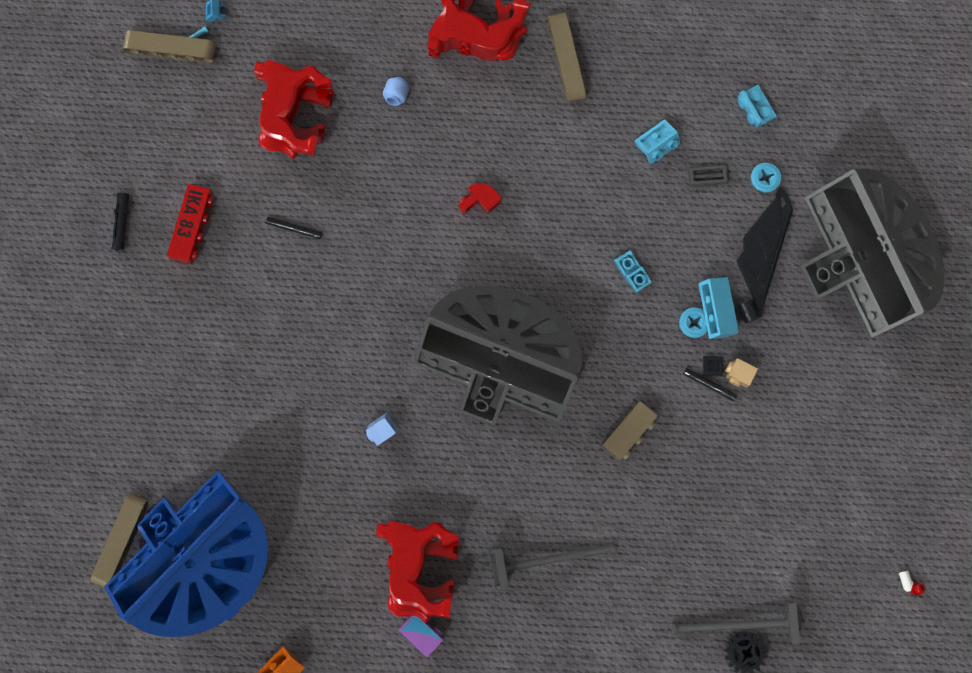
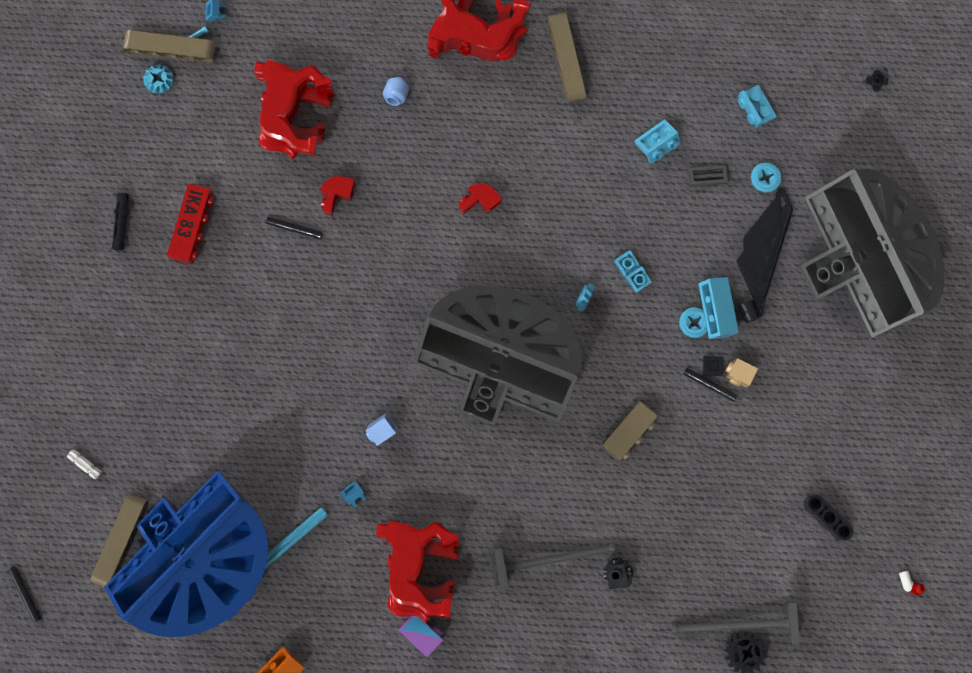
none -> black bar [8,567,41,622]
none -> white axle [67,450,102,479]
none -> medium azure gear [143,64,173,94]
none -> medium azure axle [265,508,328,569]
none -> red brick [320,176,355,216]
none -> dark azure tile [340,481,366,507]
none -> medium azure gear [575,283,594,312]
none -> black brick [603,558,633,589]
none -> black beam [804,495,854,540]
none -> black plate [866,70,888,92]

